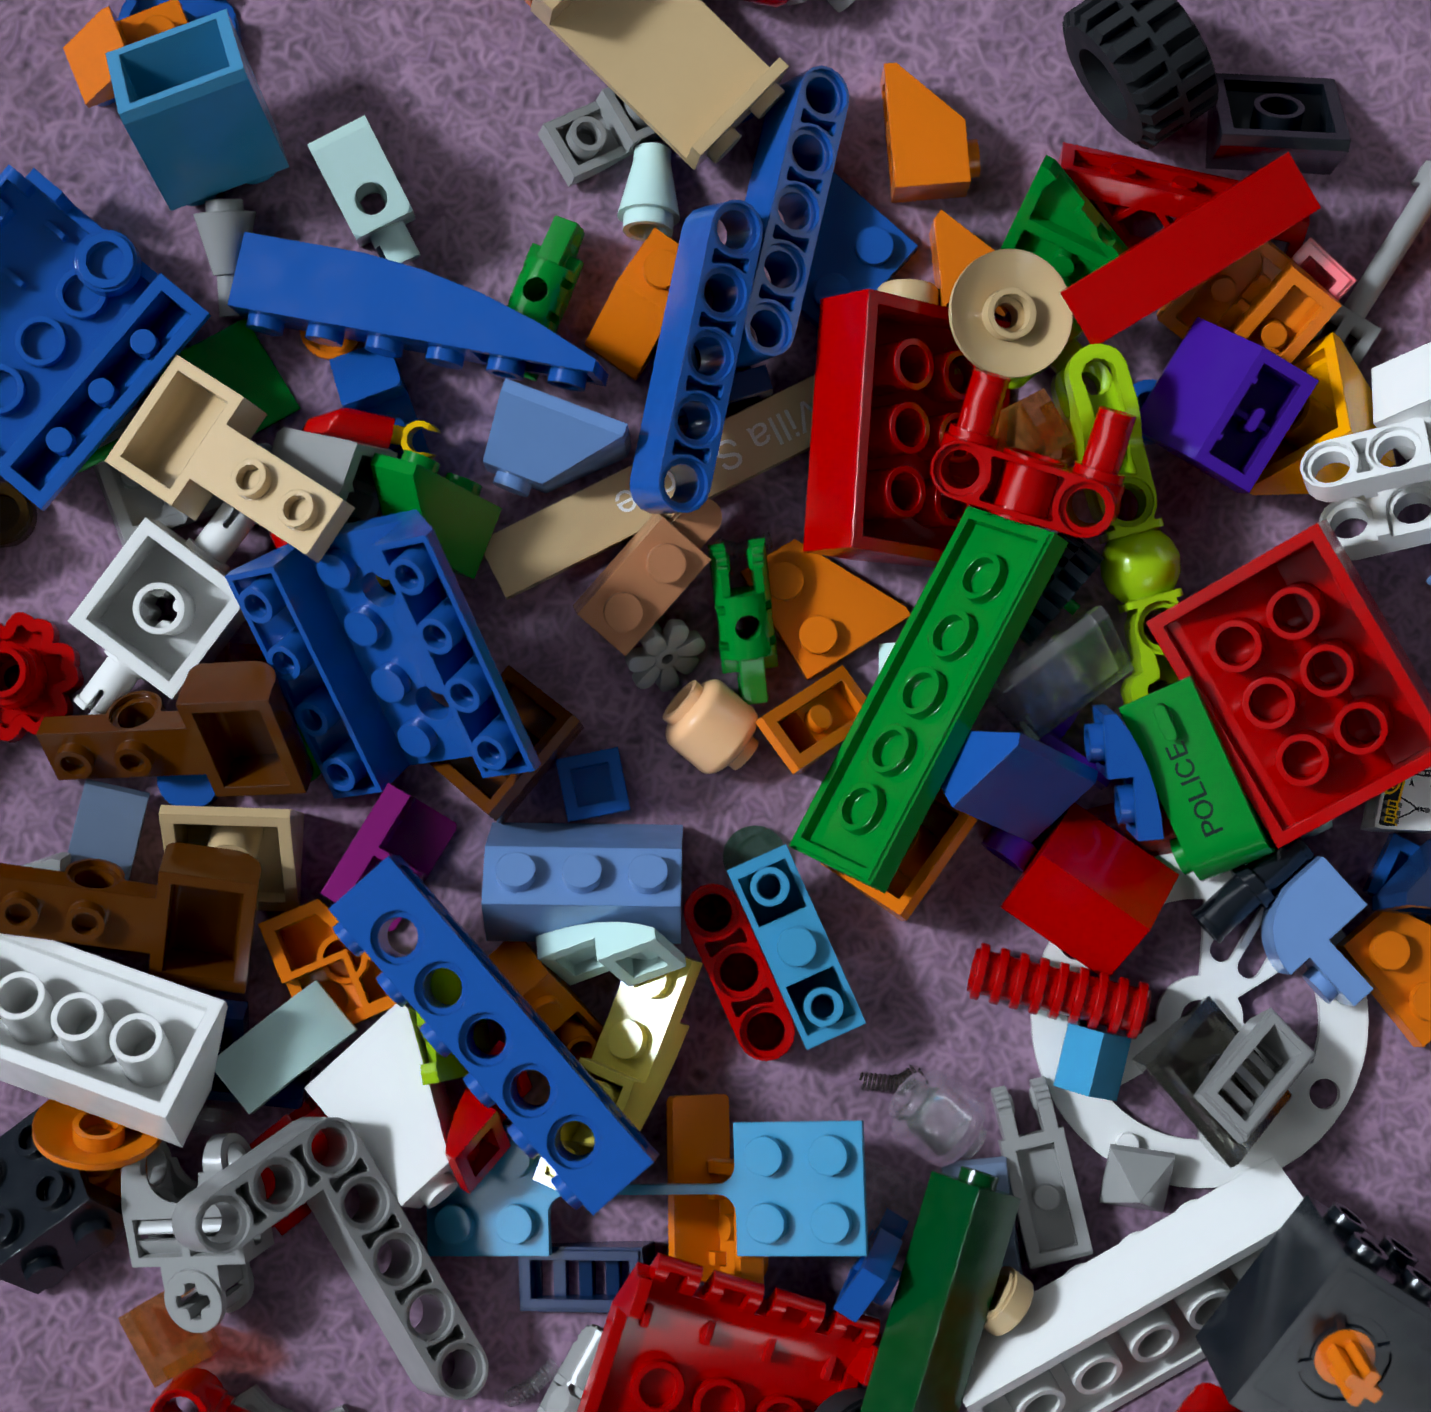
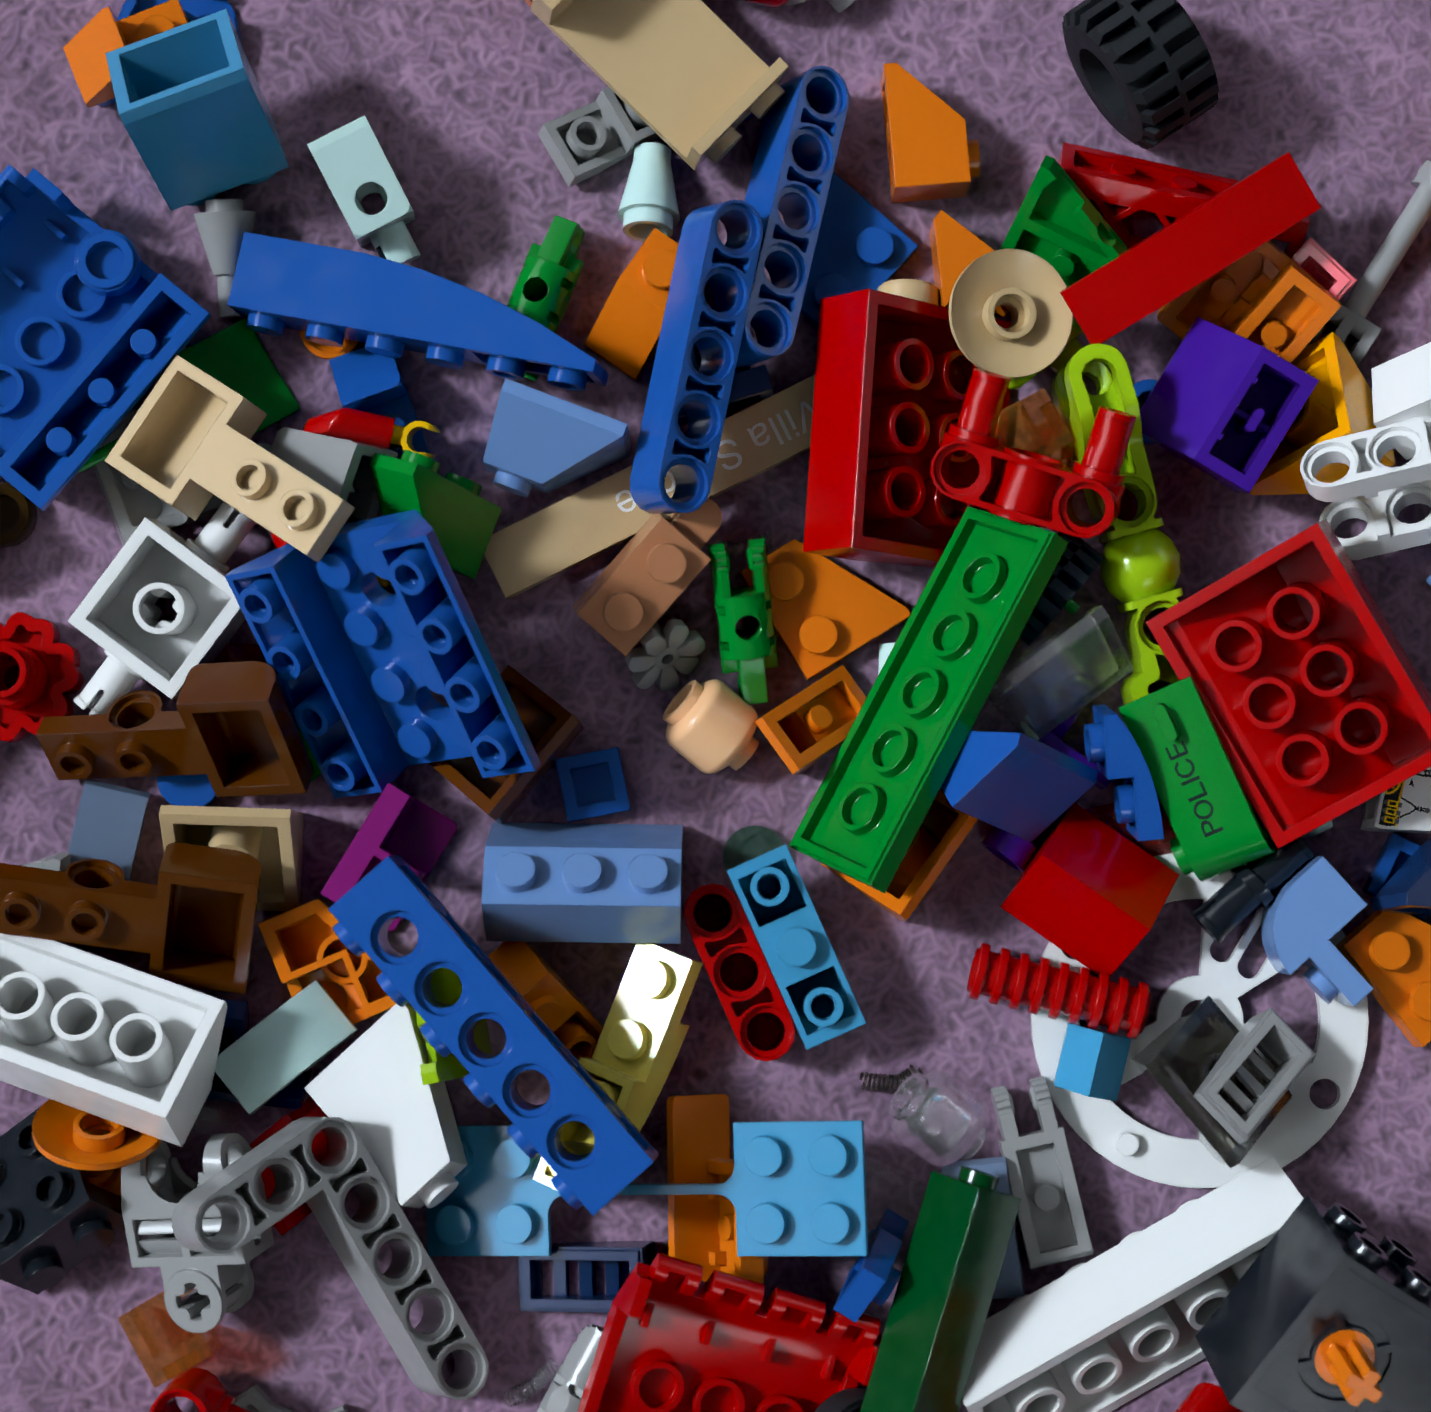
red slope [445,1041,532,1194] -> none
light aqua slope [536,922,686,987] -> none
tan tile [984,1266,1034,1336] -> none
light grey slope [1099,1144,1175,1212] -> none
black slope [1206,73,1351,175] -> none

